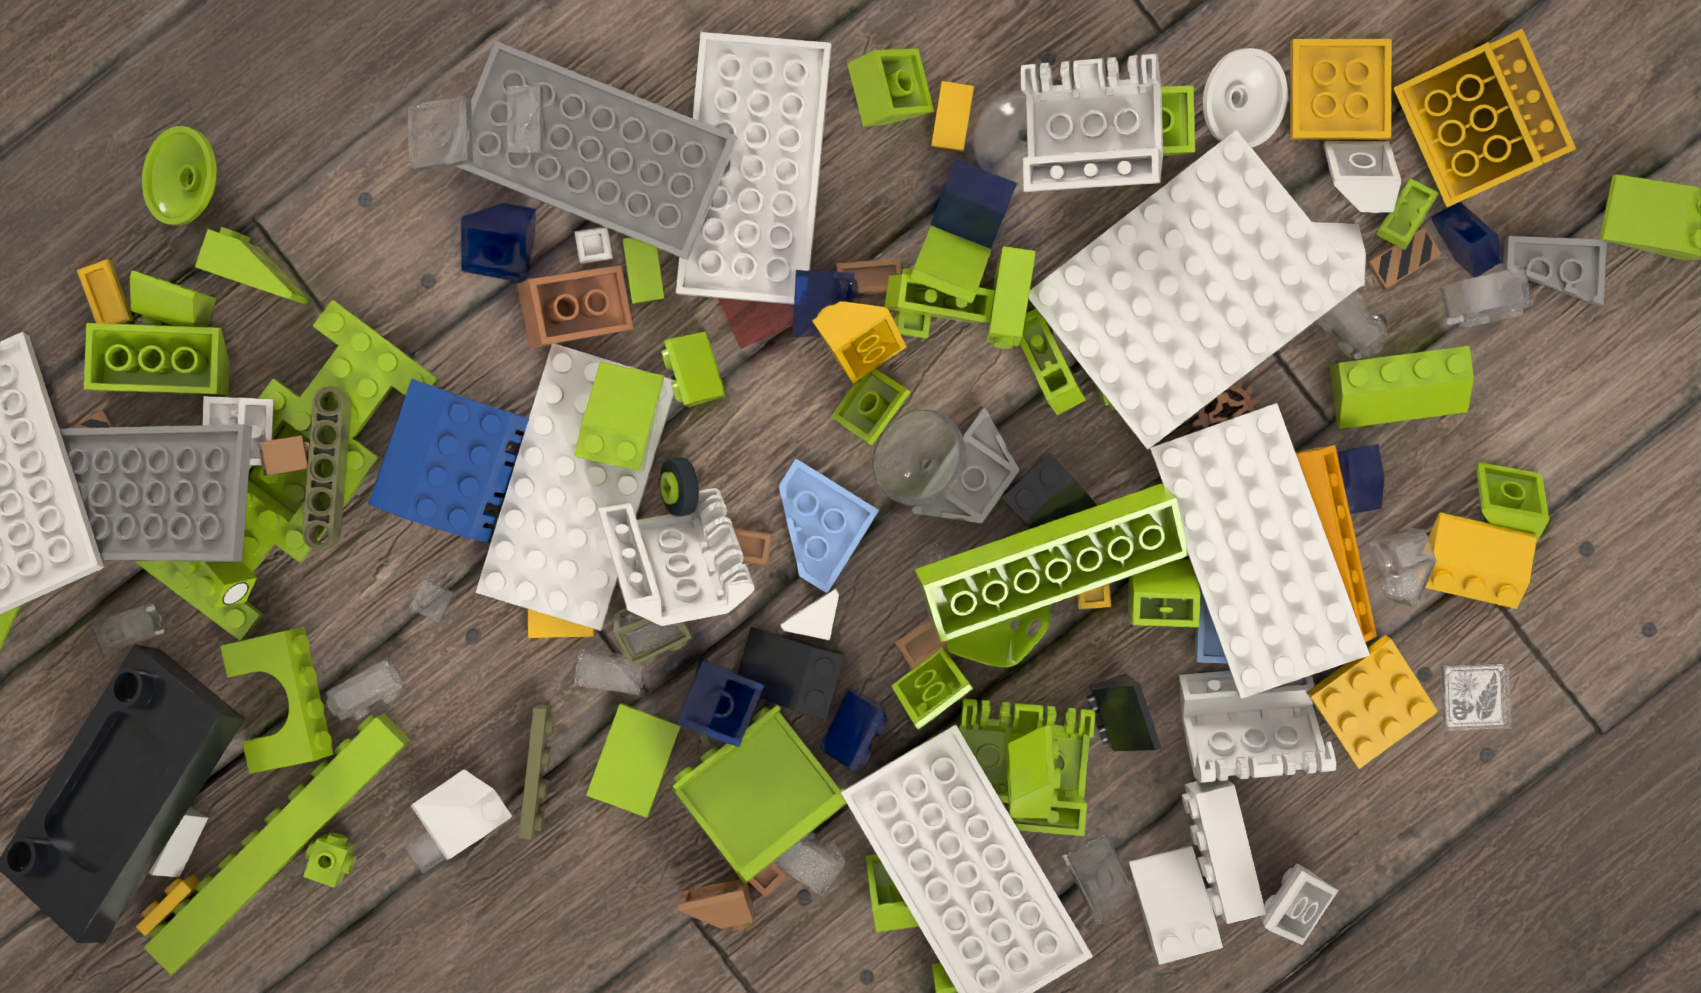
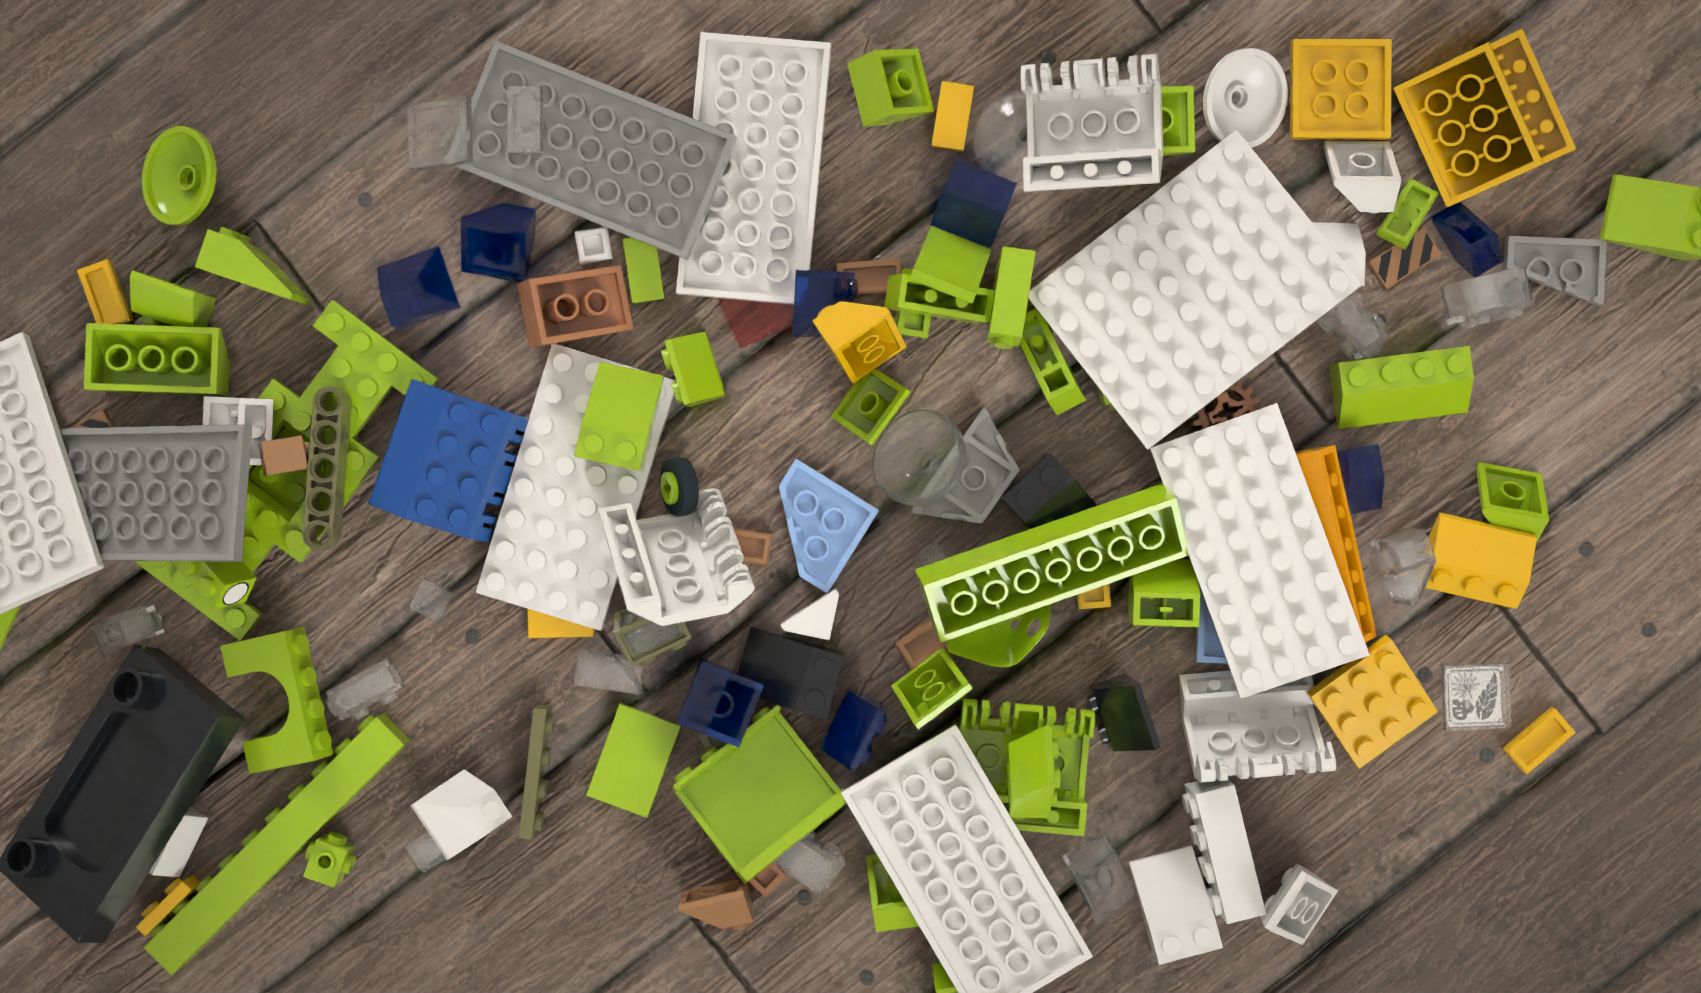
none -> clear blue slope [377,246,461,329]
none -> yellow tile [1502,707,1576,775]

